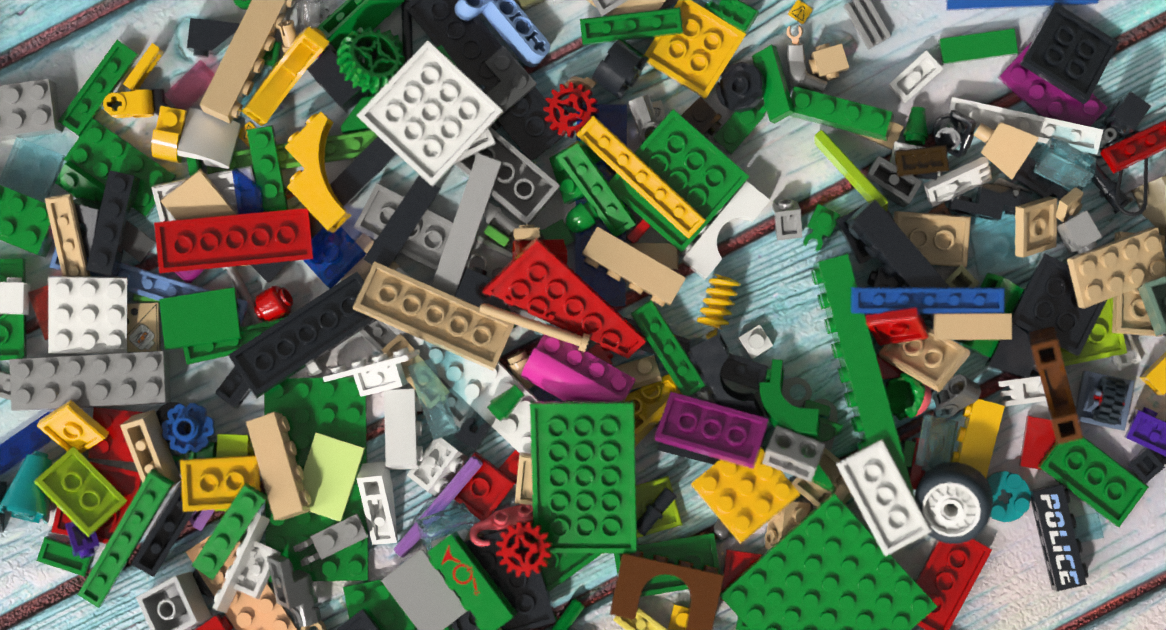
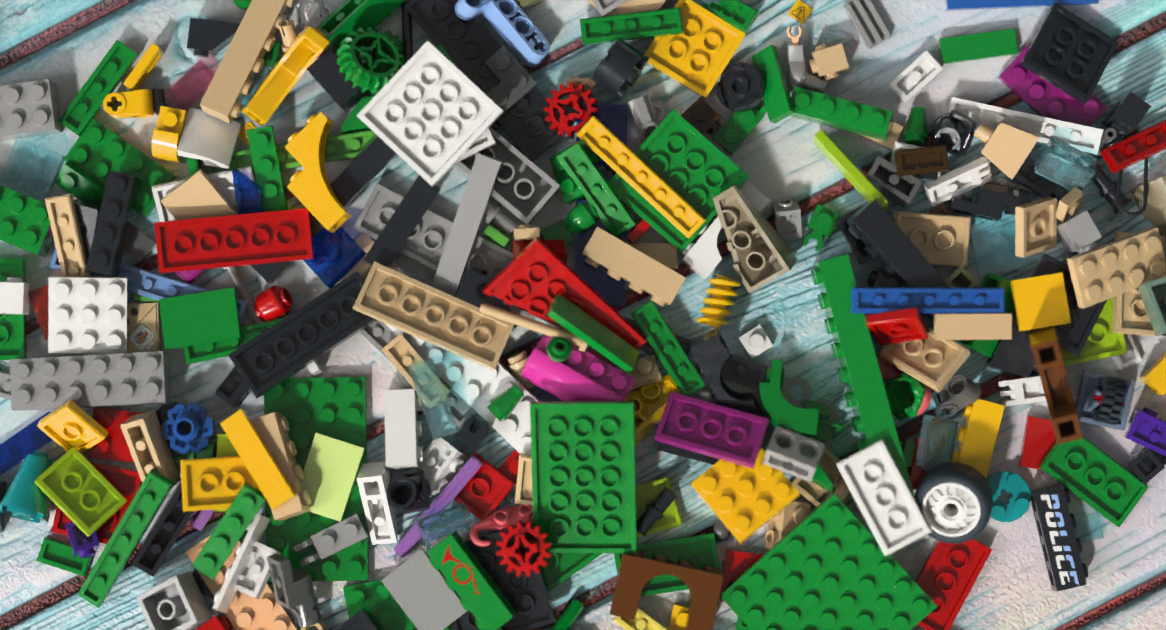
white bracket [323,348,420,396] -> none
none -> yellow tile [220,409,297,510]
none -> black piece [387,469,432,514]
none -> green plate [546,337,572,362]
none -> green tile [547,294,640,373]
none -> dark tan wedge [713,185,797,294]
none -> yellow tile [1010,273,1071,331]

